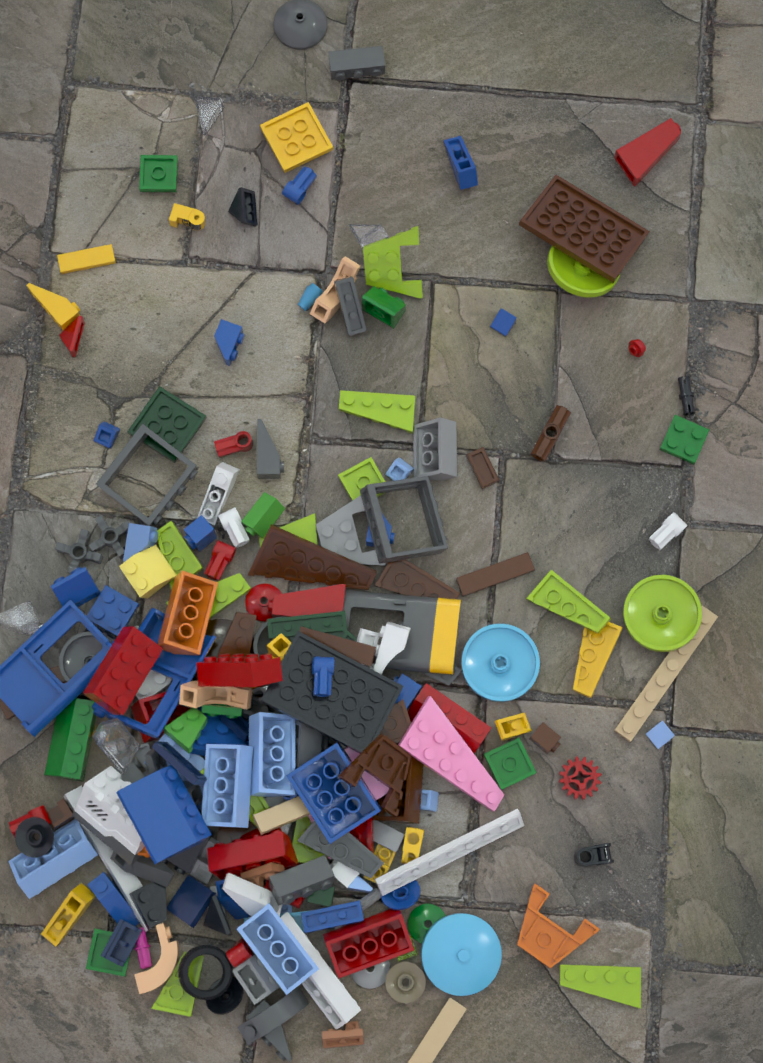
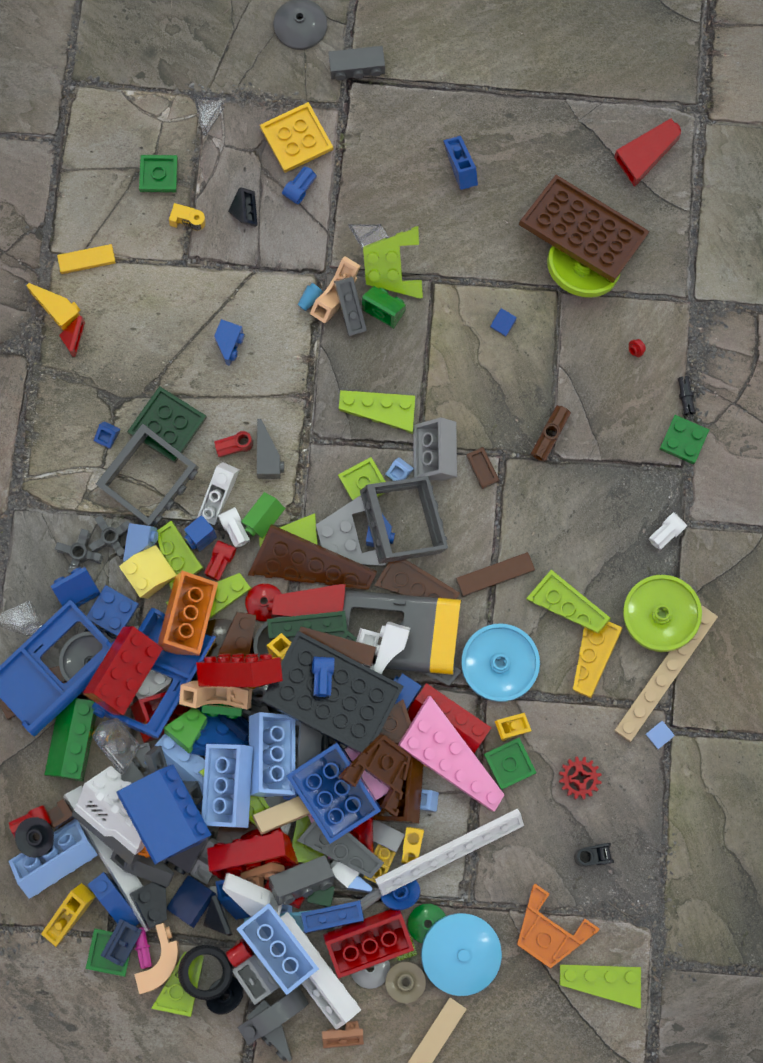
dark blue tile [152,742,207,785] -> none
reddish brown brick [529,722,561,754] -> none

